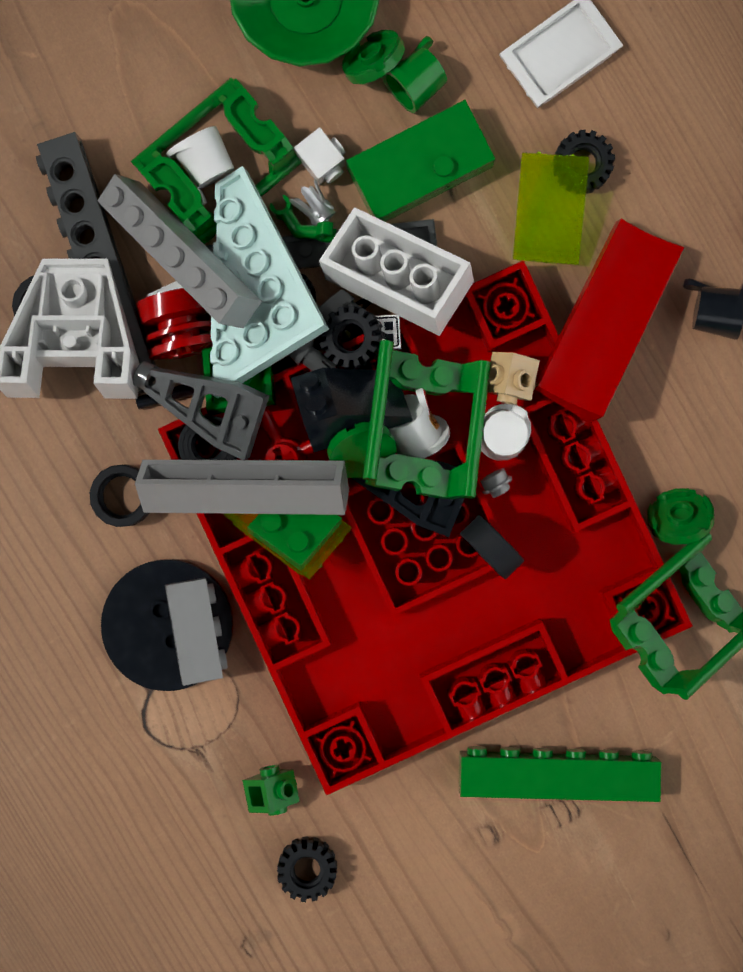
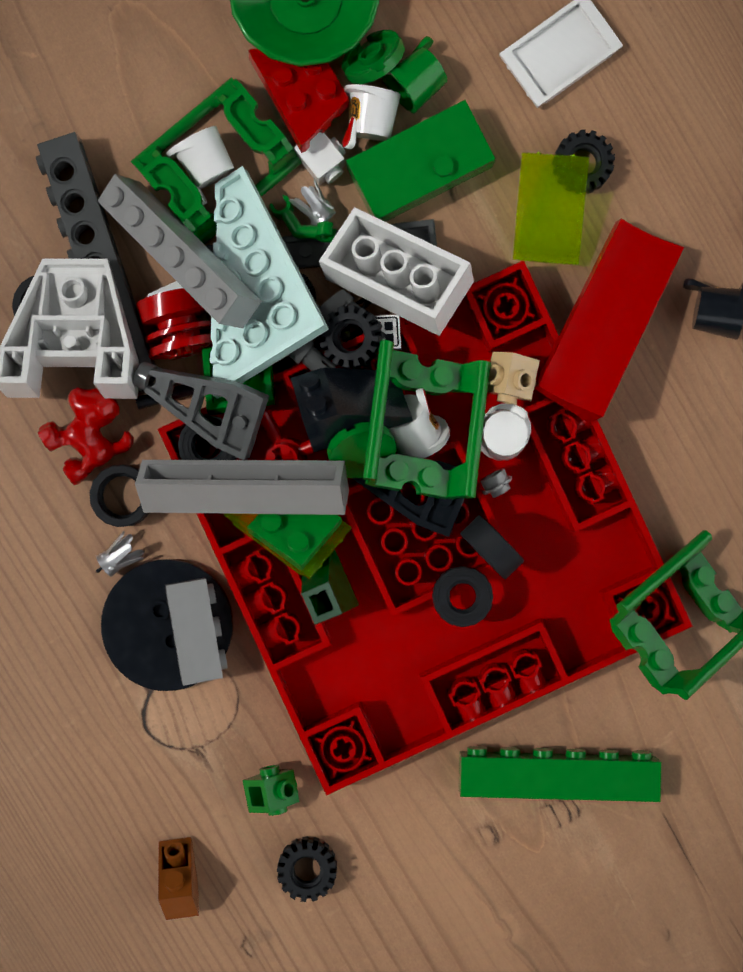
green tile [647,488,715,545] -> none
none -> red animal [38,387,134,485]
none -> flat silver piece [96,531,144,577]
none -> dark orange slope [158,837,199,920]
none -> red wing [248,49,349,153]
none -> dark green slope [301,544,359,625]
none -> white hat [342,84,401,149]
none -> black tyre [432,566,493,627]

